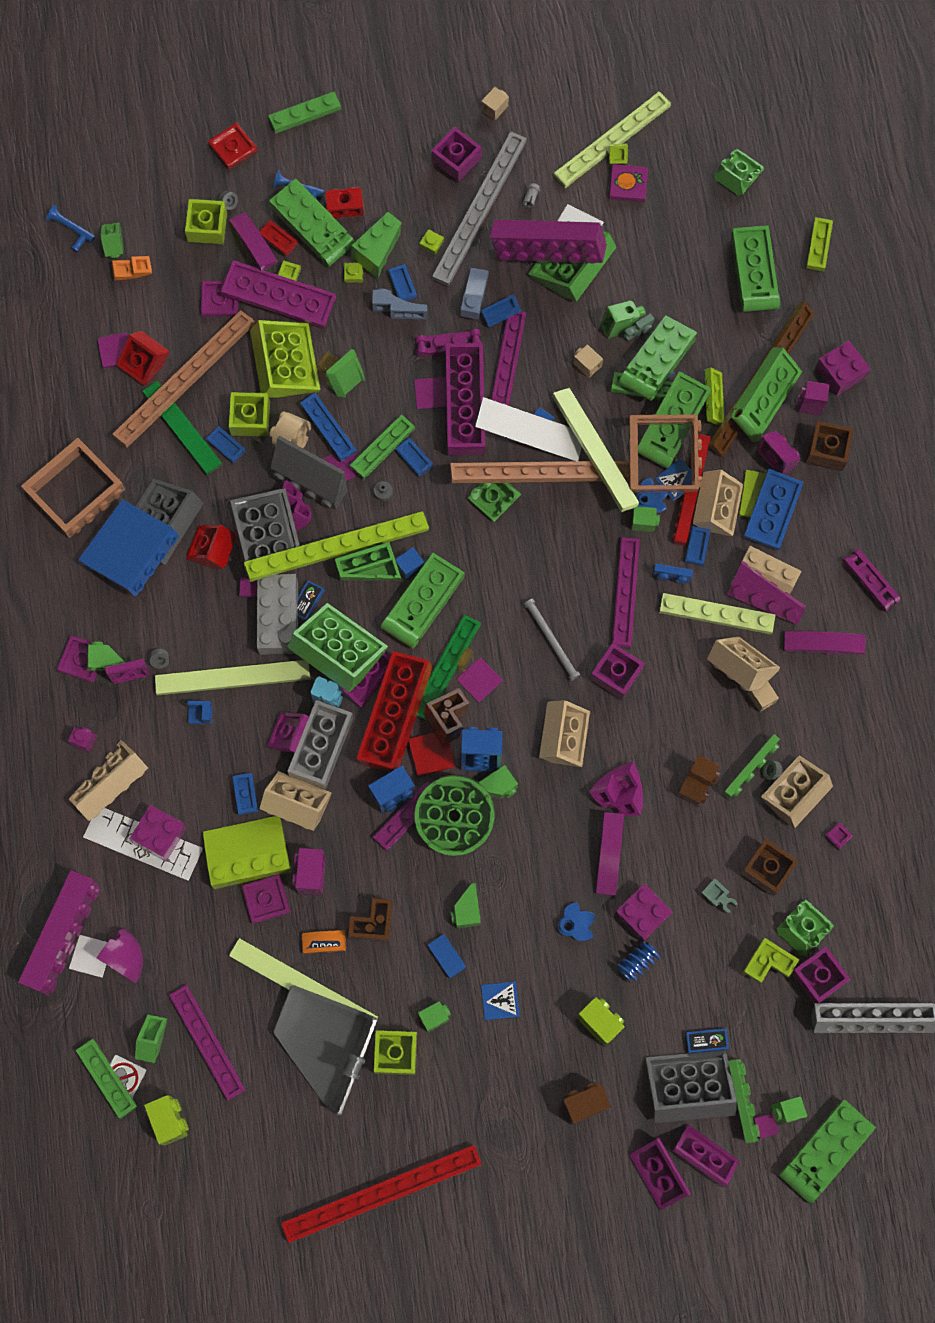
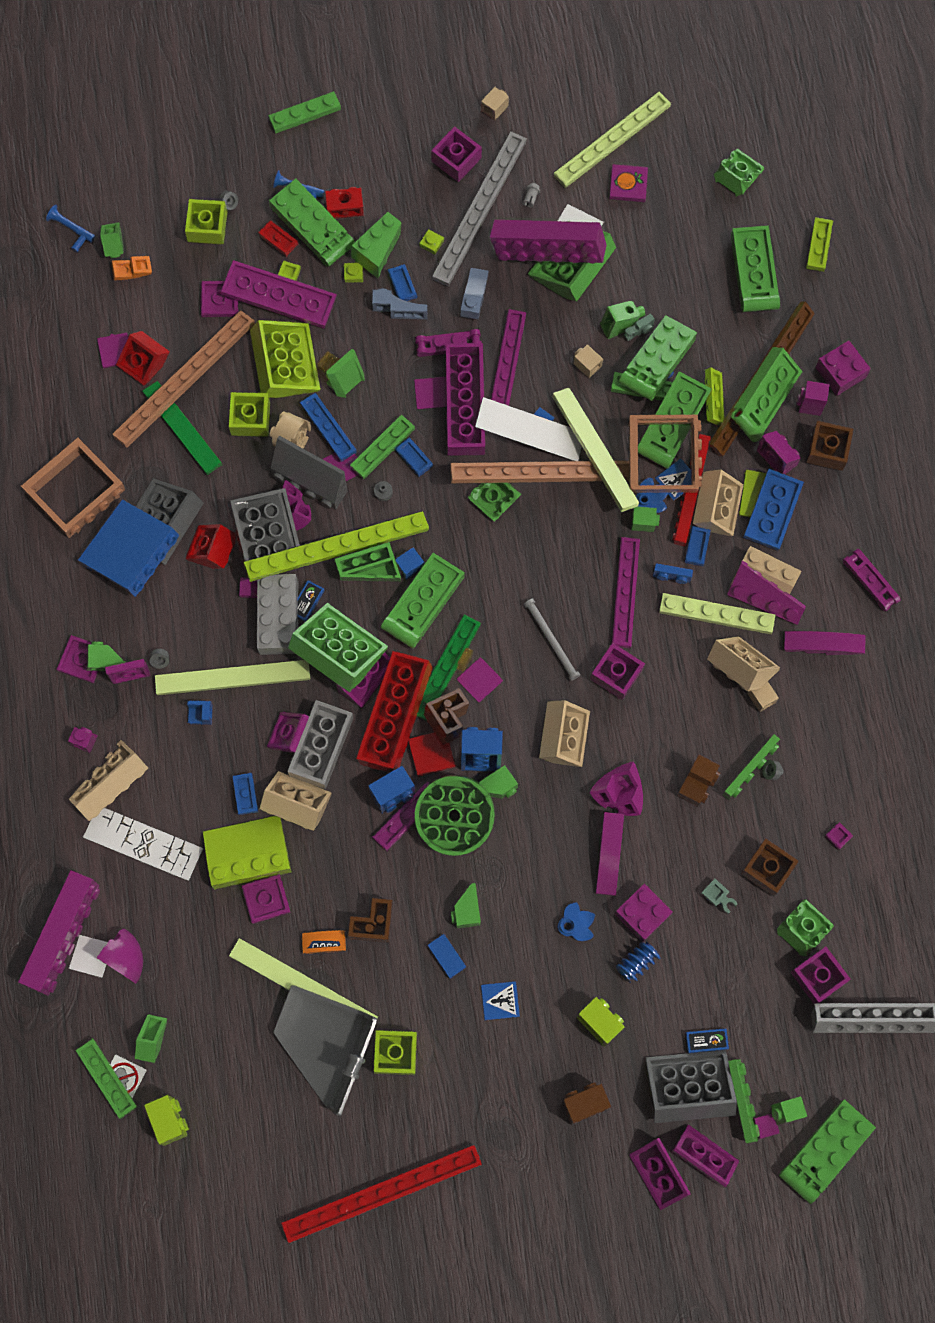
magenta brick [129,805,187,862] -> none
magenta tile [169,985,246,1101] -> none
blue tile [206,426,246,464] -> none
red tile [208,123,258,169] -> none
magenta slope [229,212,277,271] -> none
magenta brick [293,848,326,896] -> none
medium azure brick [311,677,343,707] -> none
bright green brick [418,1001,451,1032] -> none
blue tile [481,294,521,327] -> none
lime plate [609,144,628,164] -> none
lime panel [741,938,799,983] -> none
tan slope [761,755,833,828] -> none

